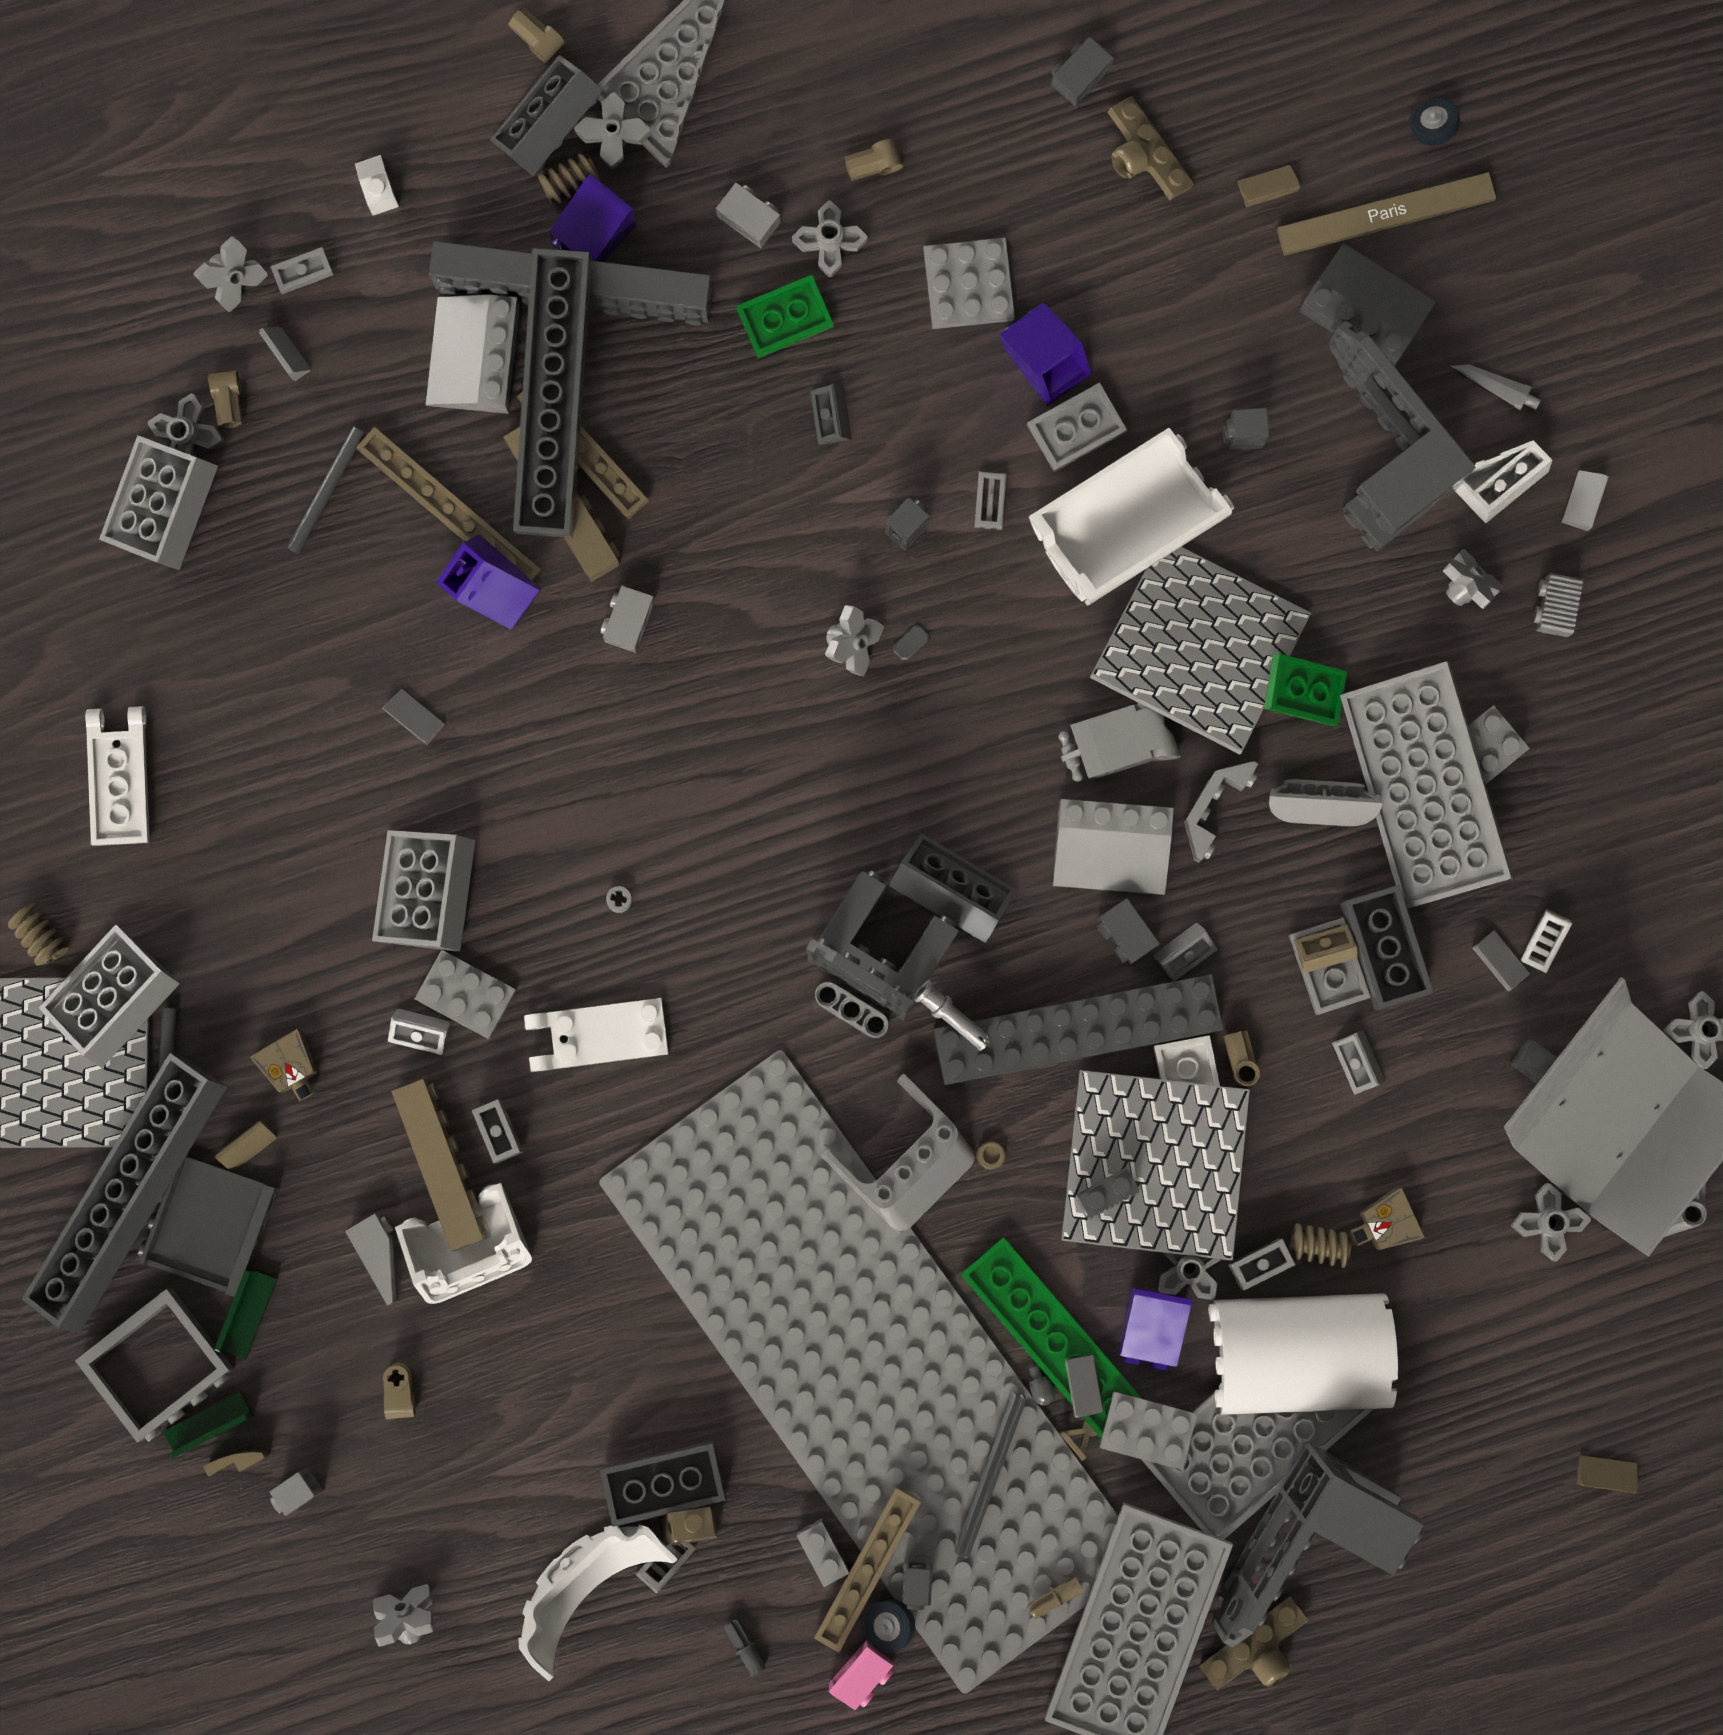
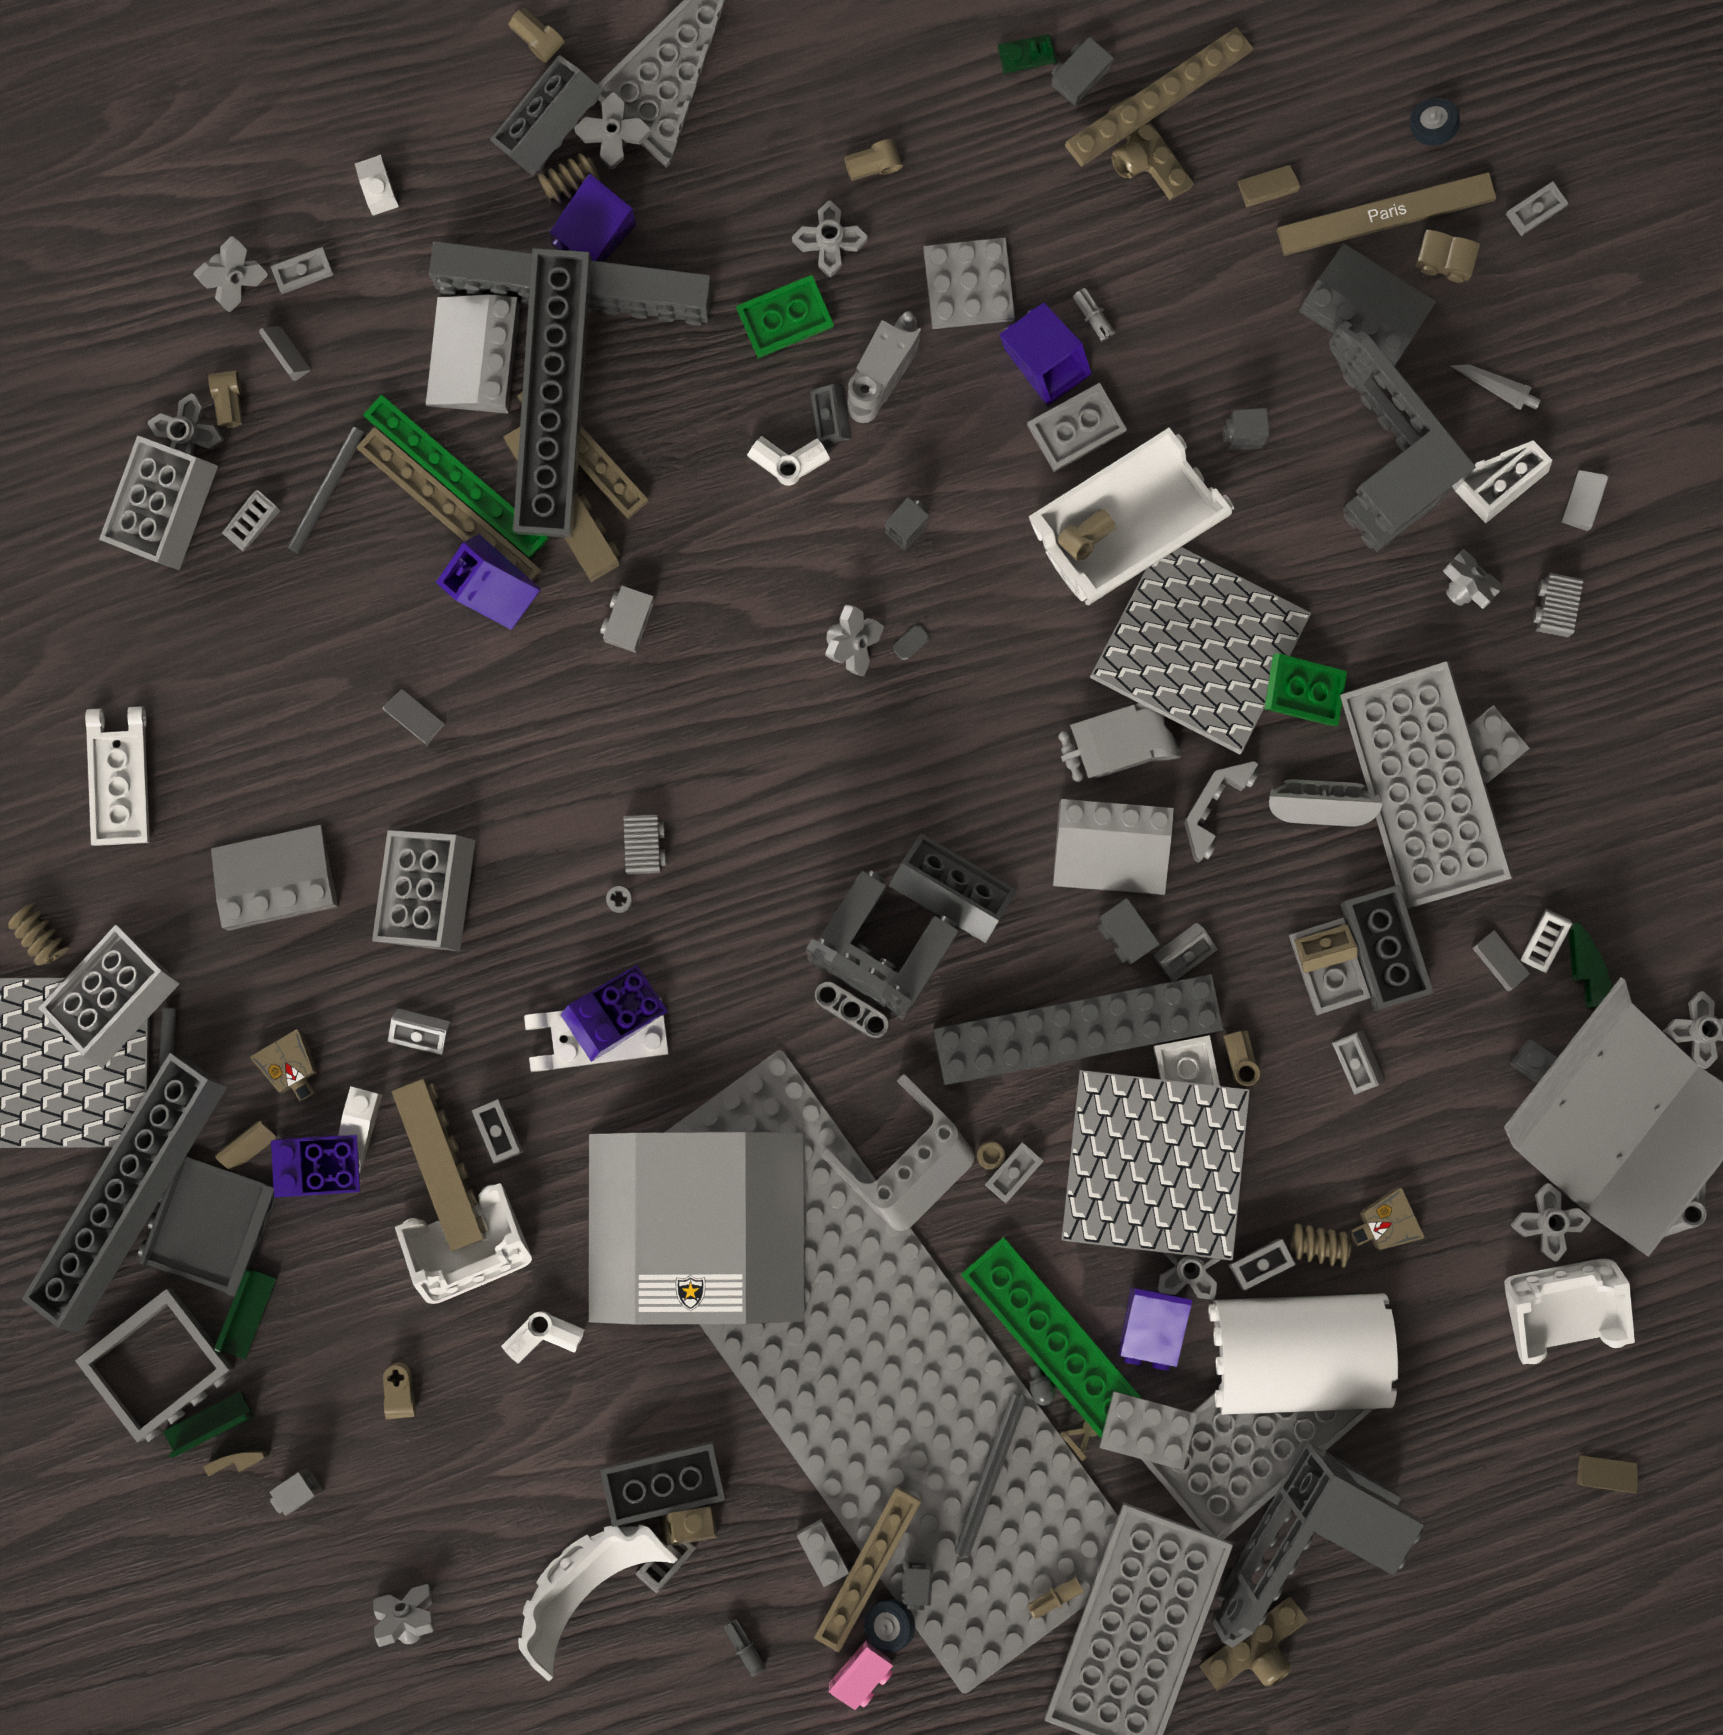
light grey slope [345,1213,396,1305] -> none
light grey plate [415,950,517,1039] -> none
light grey brick [716,183,781,248] -> none
light grey pin [913,980,992,1051] -> none
light grey tile [974,472,1006,530] -> none
light grey slope [1065,1355,1103,1418] -> none
dark grey brick [1075,1167,1139,1220] -> none
none -> light grey slope [211,825,338,931]
none -> light grey slope [222,490,280,552]
none -> dark purple slope [271,1135,361,1198]
none -> white slope [339,1087,383,1174]
none -> green plate [363,395,549,560]
none -> white piece [501,1311,585,1364]
none -> dark purple slope [560,965,668,1062]
none -> light grey piece [589,1132,804,1324]
none -> light grey brick [624,815,666,875]
none -> white piece [747,436,830,486]
none -> light grey piece [847,311,921,423]
none -> light grey plate [984,1142,1043,1204]
none -> dark green plate [997,34,1057,74]
none -> dark tan piece [1058,509,1116,561]
none -> dark tan plate [1065,27,1253,167]
none -> light grey axle [1073,288,1116,342]
none -> dark tan brick [1415,230,1480,283]
none -> white windscreen [1504,1259,1635,1364]
none -> light grey plate [1506,181,1569,236]
none -> dark green slope [1568,923,1612,1009]

